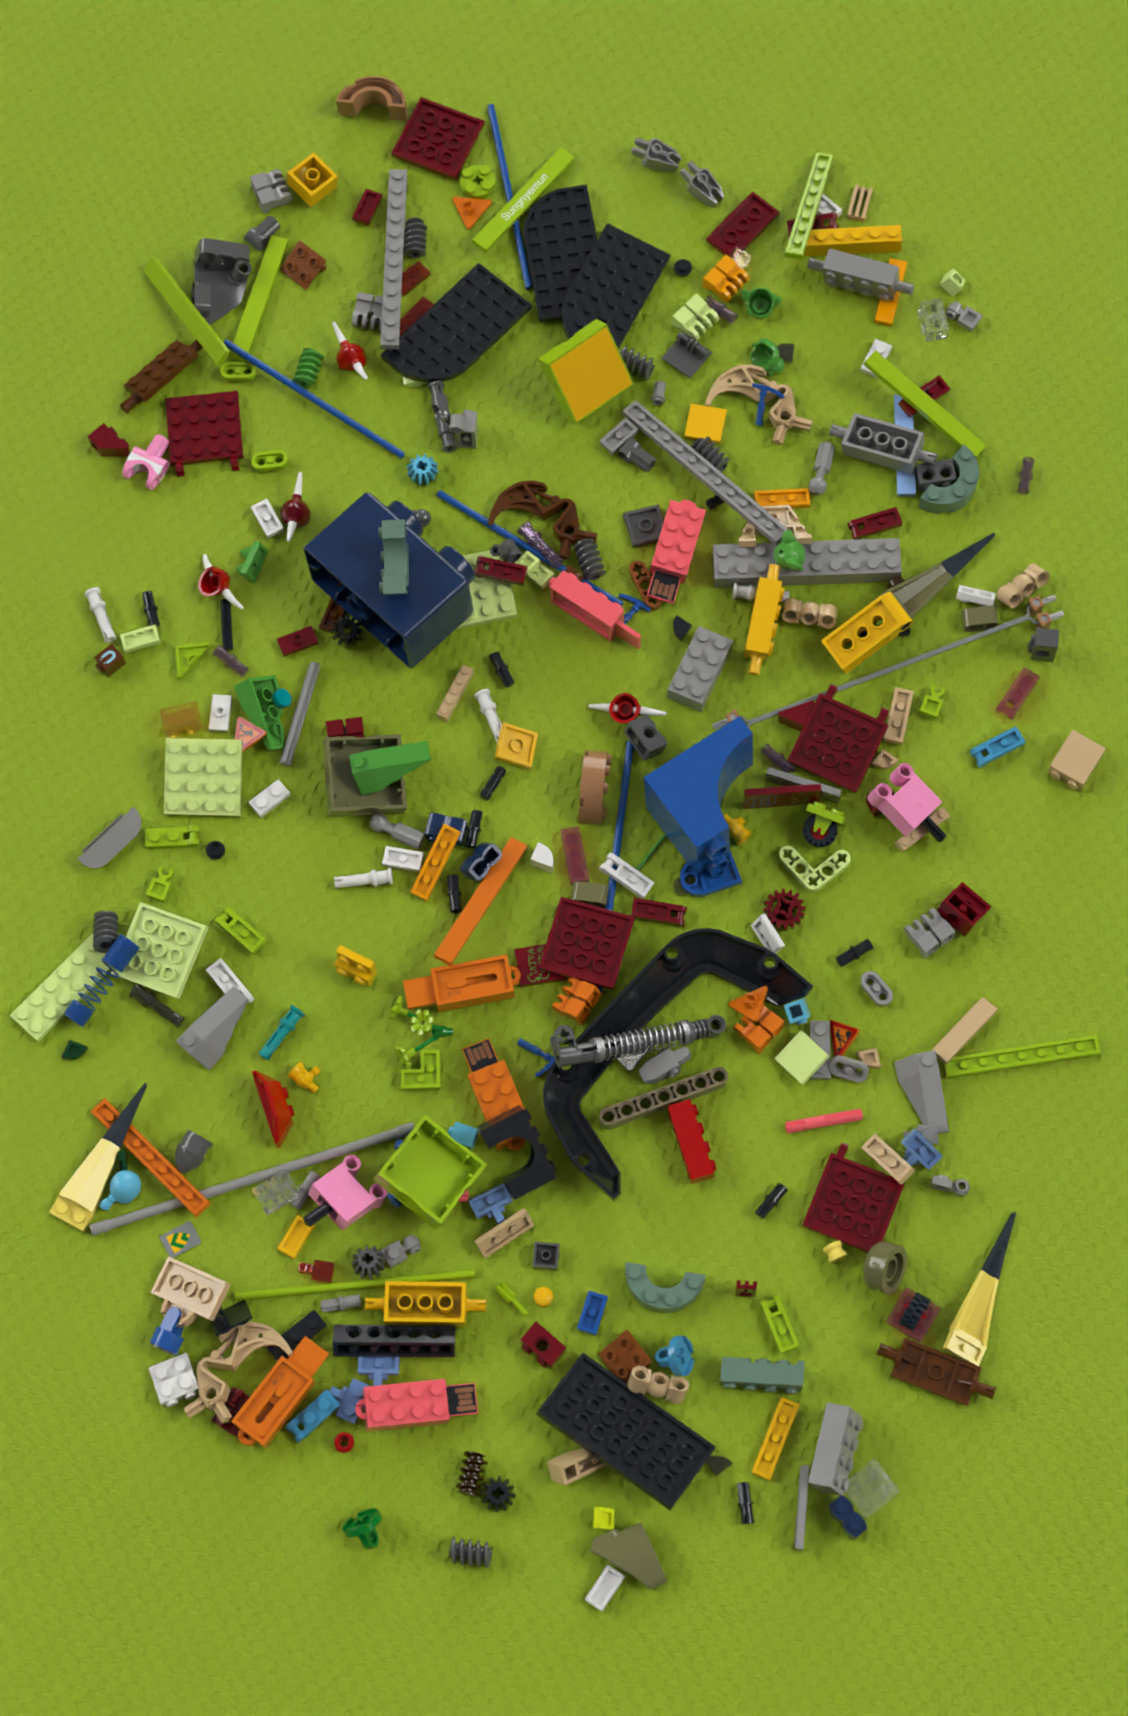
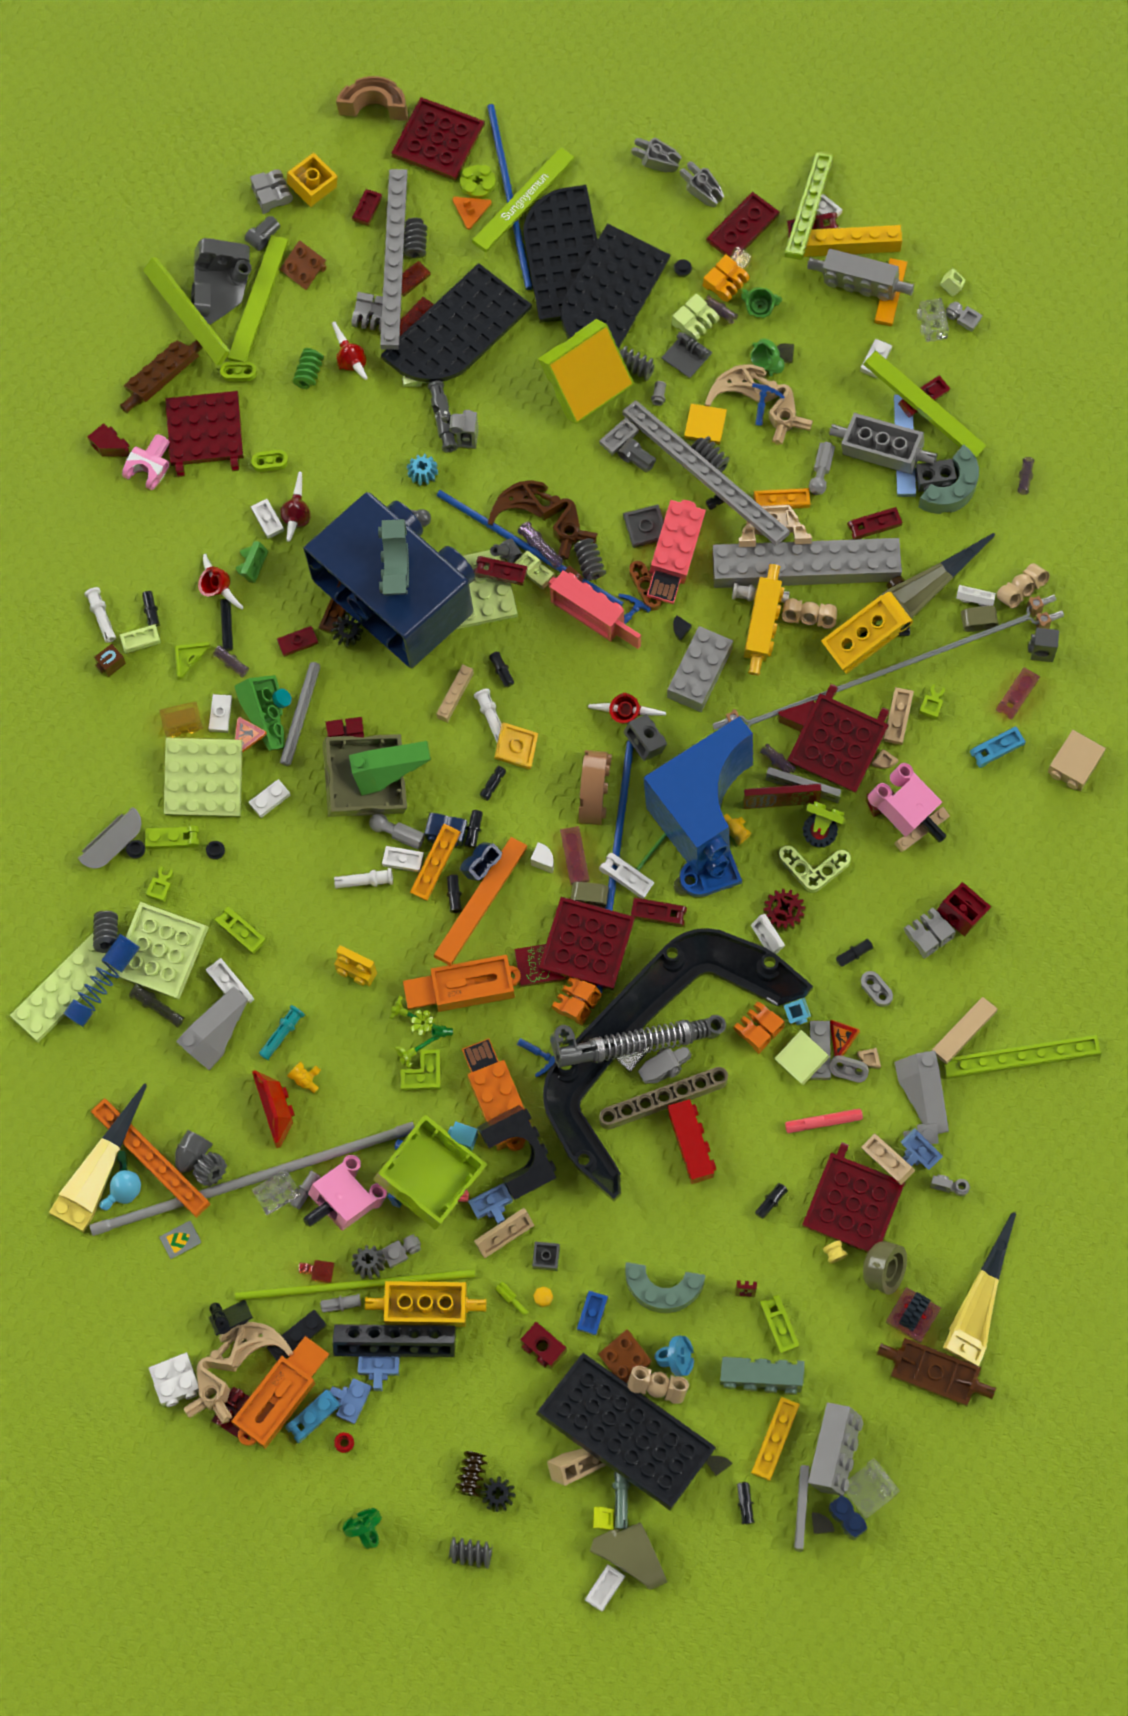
dark green tile [61,1040,88,1060] -> none
tan plate [149,1256,231,1355] -> none
blue piece [224,339,405,459] -> none
yellow tile [277,1215,315,1260] -> none
coral piece [355,1379,478,1432] -> none
orange piece [728,986,768,1022] -> none
bright green hair [773,529,805,571] -> none
tan tile [847,185,873,222] -> none
none -> black plate [126,840,146,859]
none -> dark grey gear [193,1152,227,1187]
none -> sand green pin [612,1472,631,1529]
none -> clear smoke tile [811,1513,835,1534]

